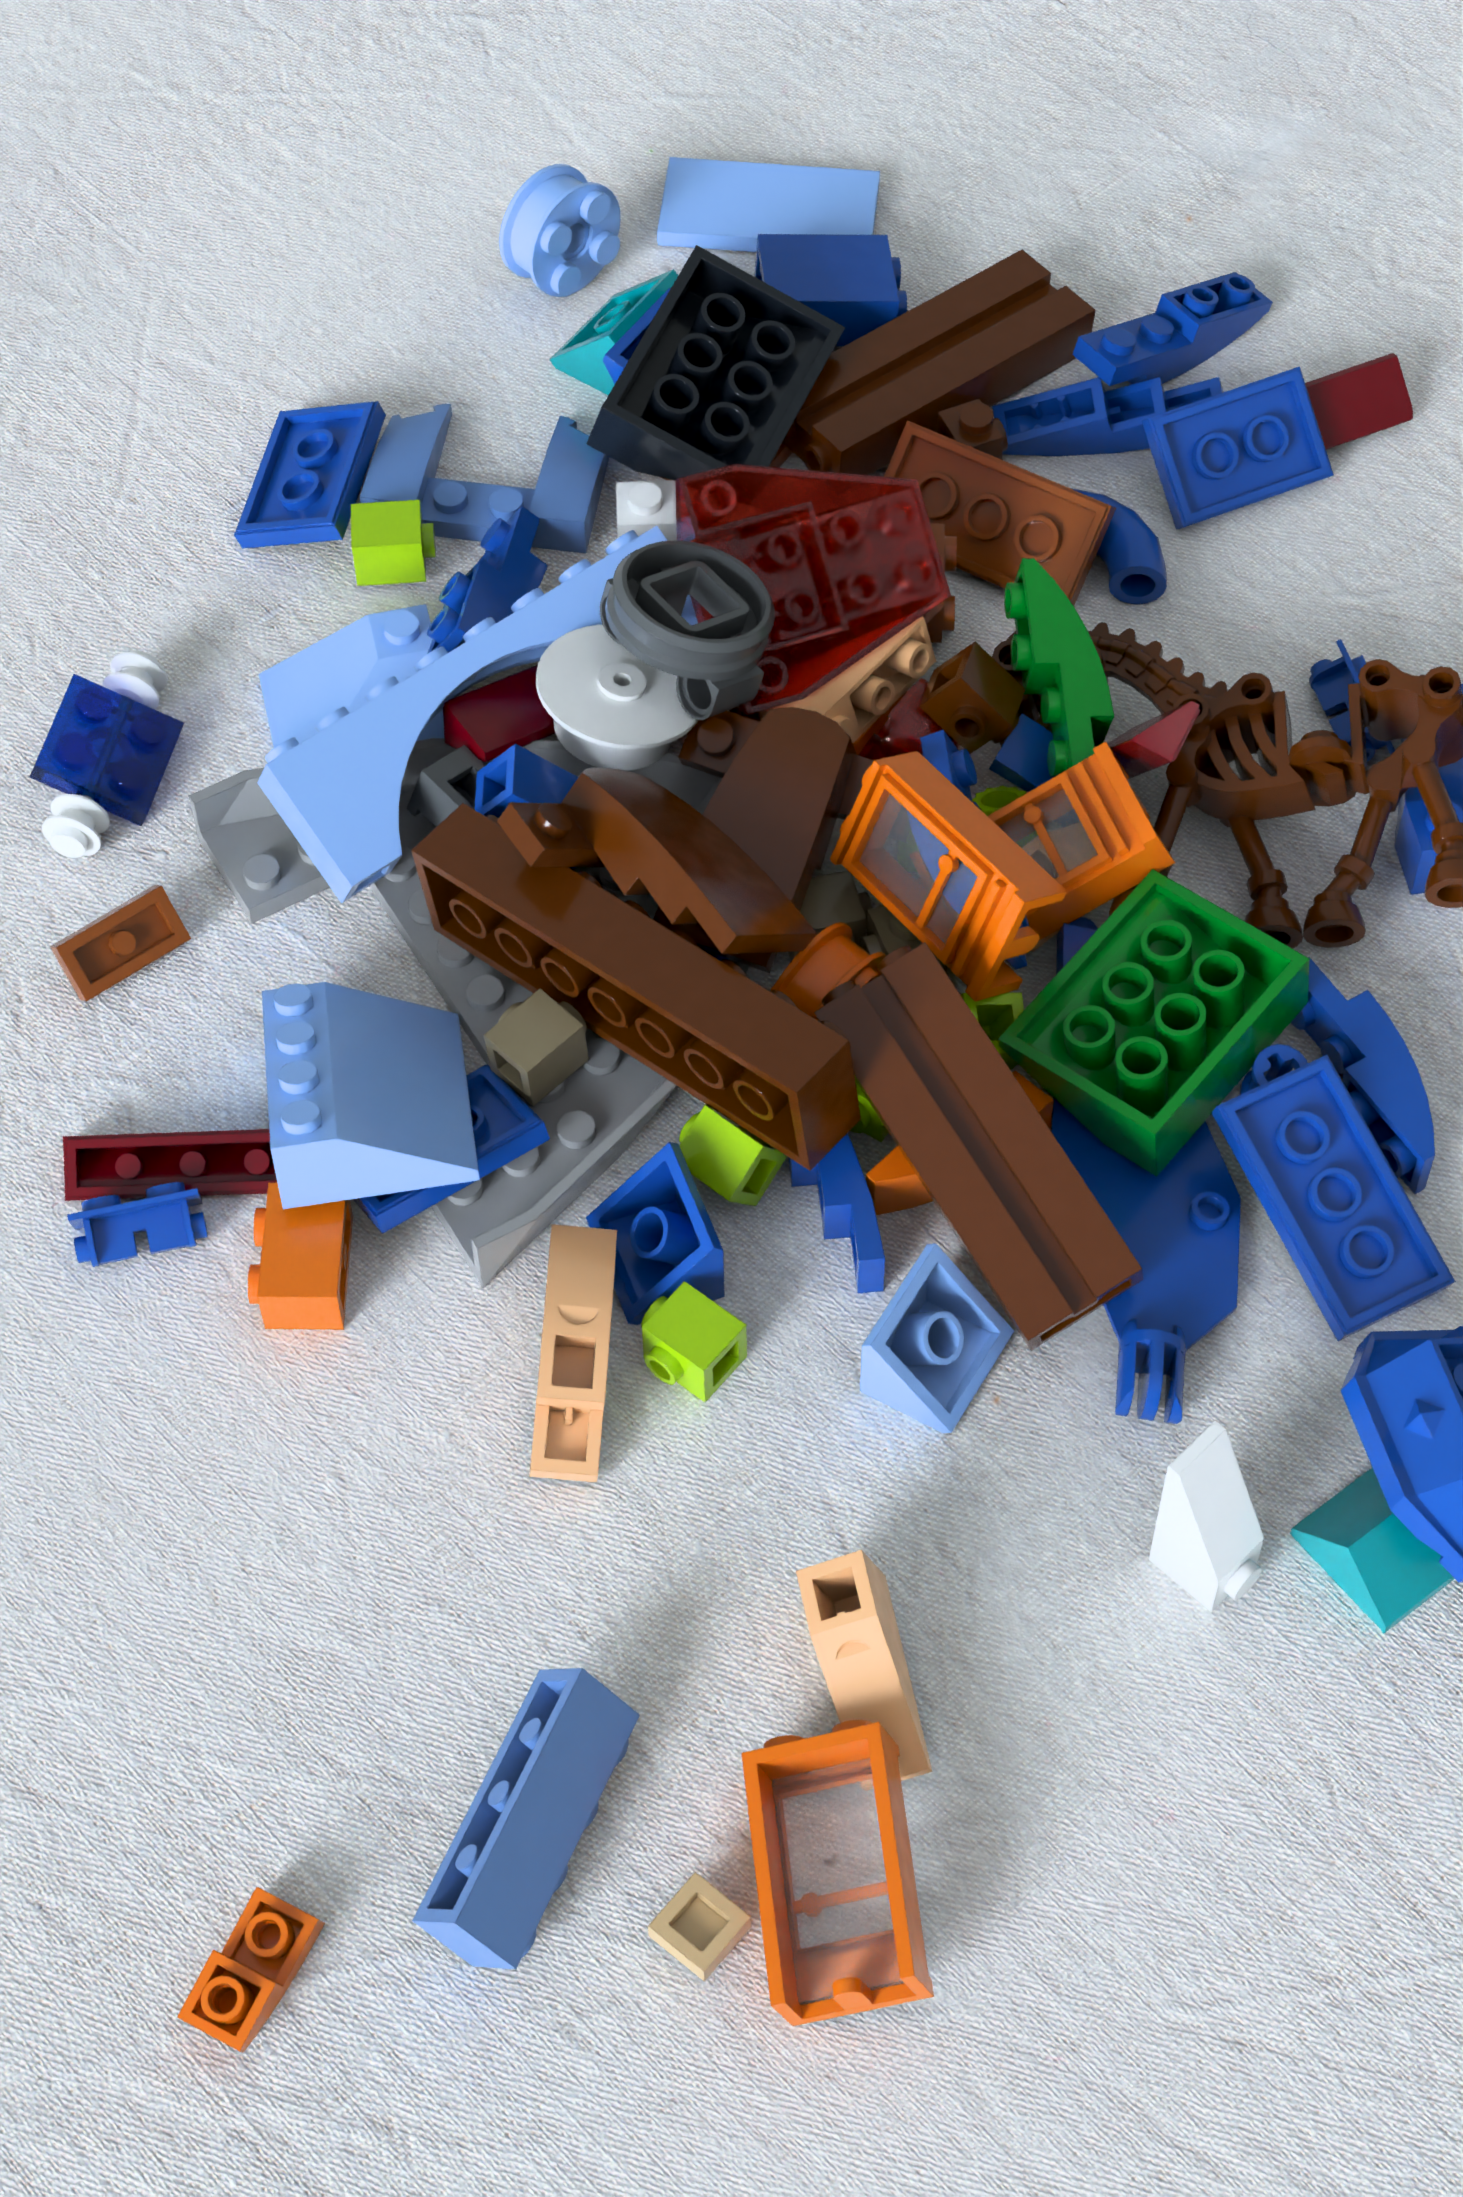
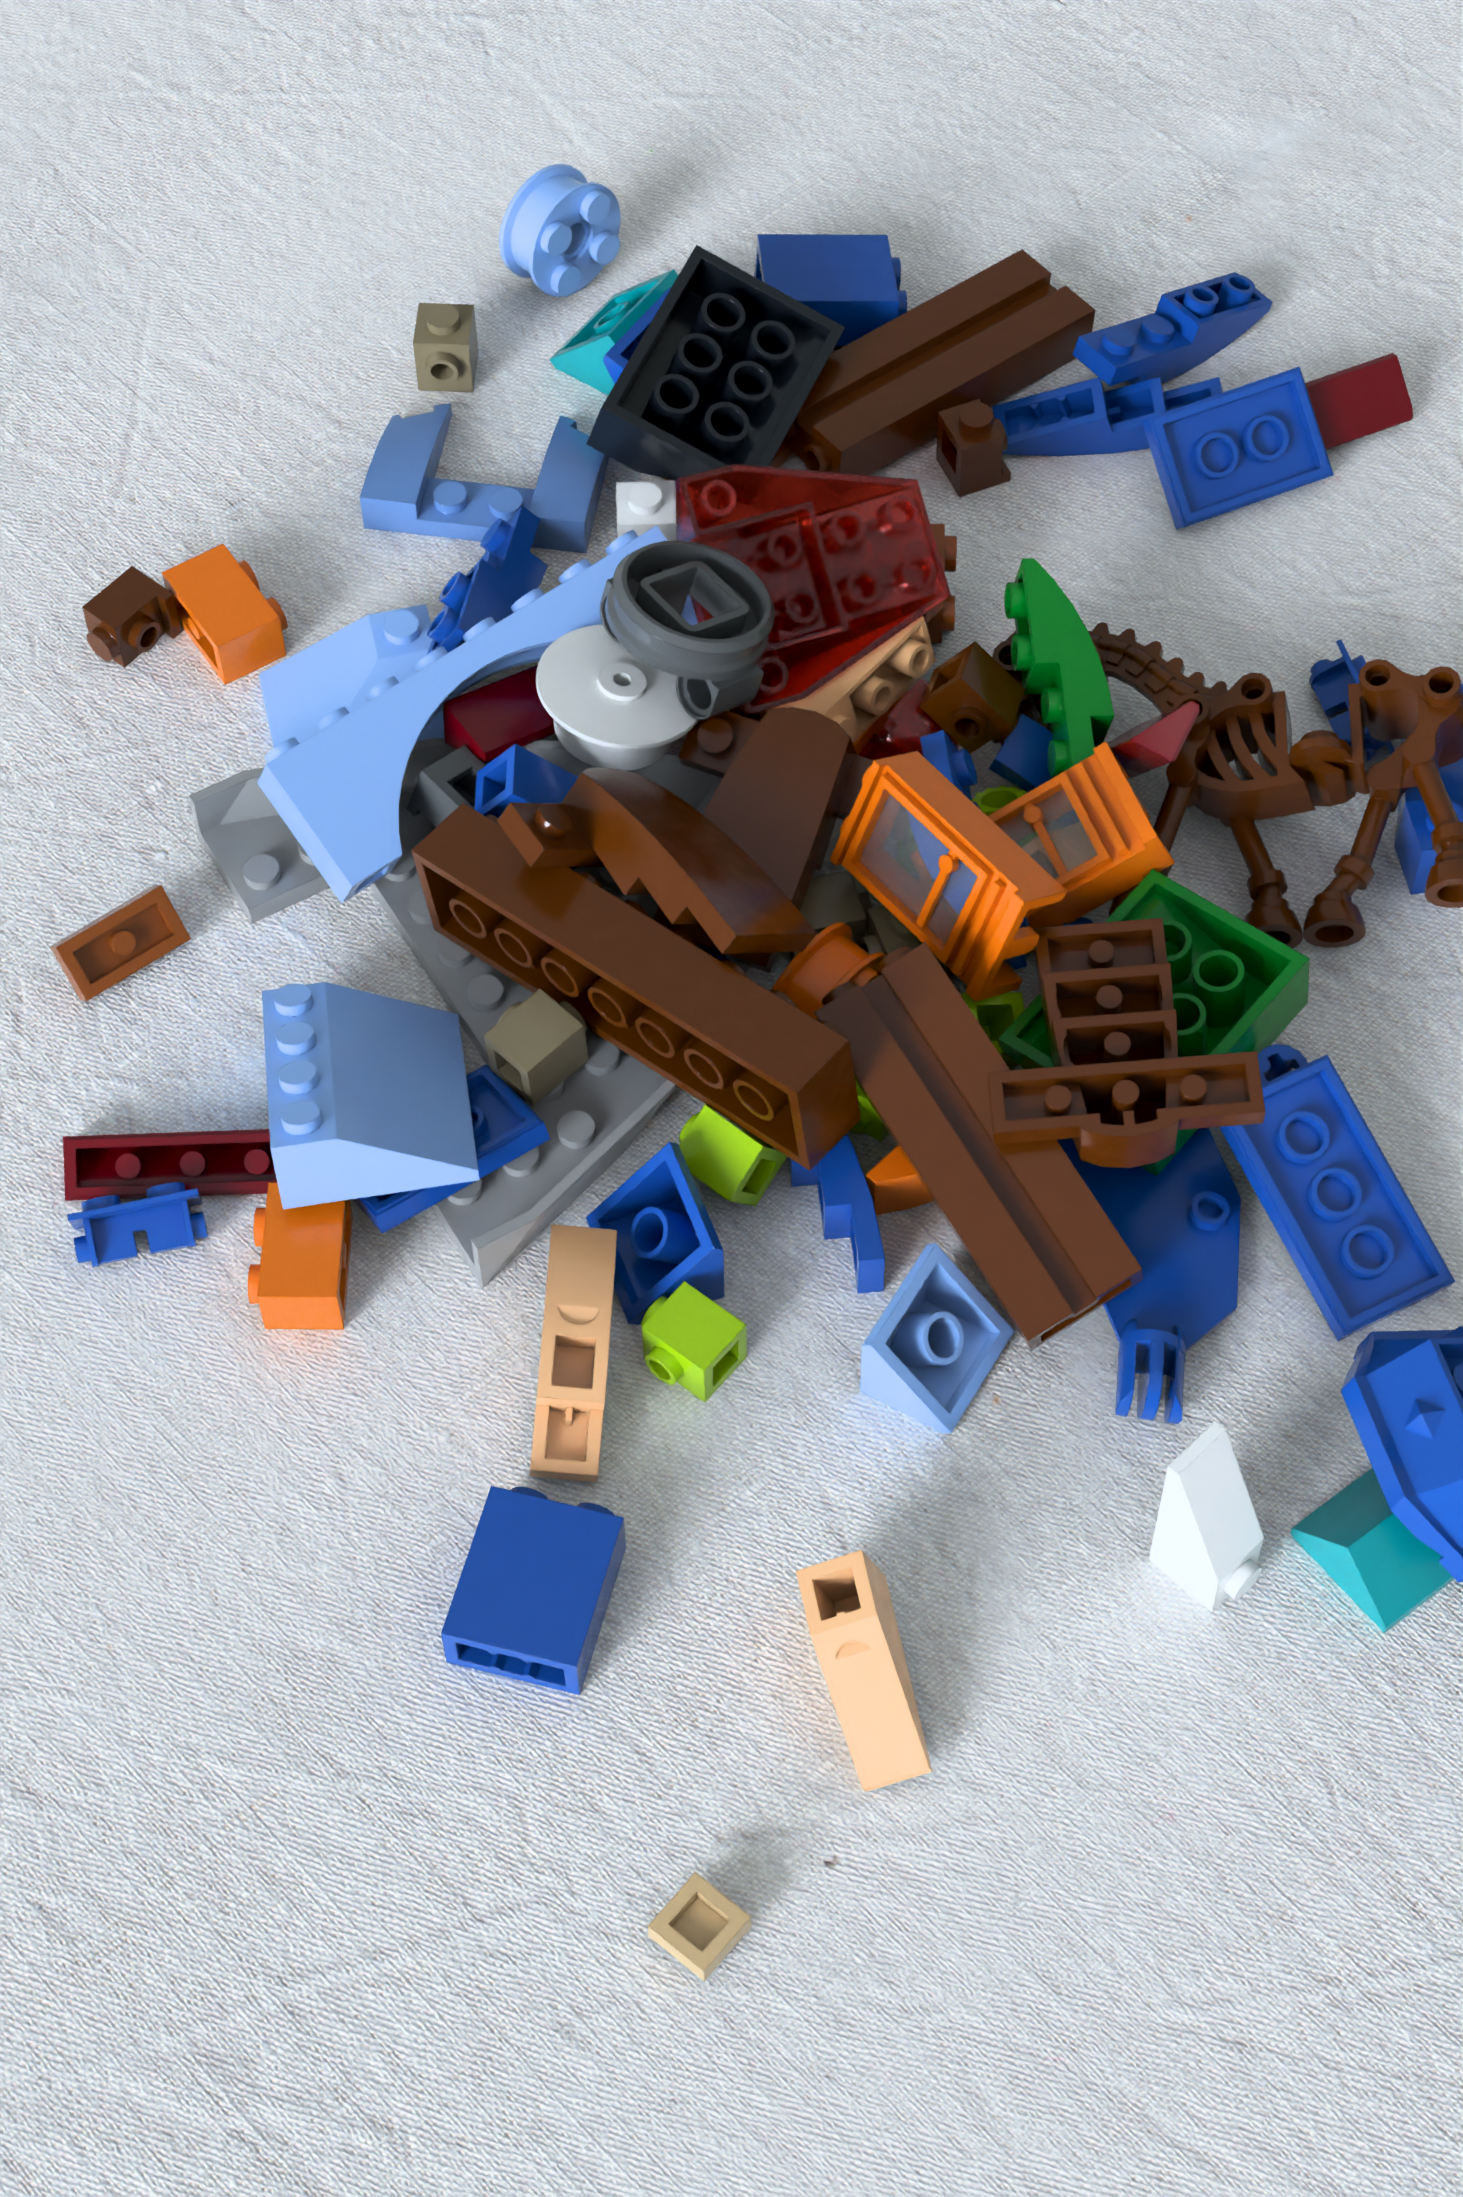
clear blue plate [29,651,184,858] -> none
orange slope [177,1887,325,2053] -> none
blue tile [234,401,386,549] -> none
lime brick [351,500,436,586] -> none
medium blue brick [412,1668,640,1969] -> none
light blue tile [657,157,880,252] -> none
door [741,1720,934,2026] -> none
dark orange tile [865,420,1116,606] -> none
blue cylinder [1070,488,1167,605] -> none
blue slope [1291,957,1435,1194] -> none
none -> reddish brown brick [82,566,182,668]
none -> orange brick [162,544,288,685]
none -> dark tan brick [413,303,479,392]
none -> blue brick [441,1486,626,1695]
none -> reddish brown slope [988,918,1265,1168]

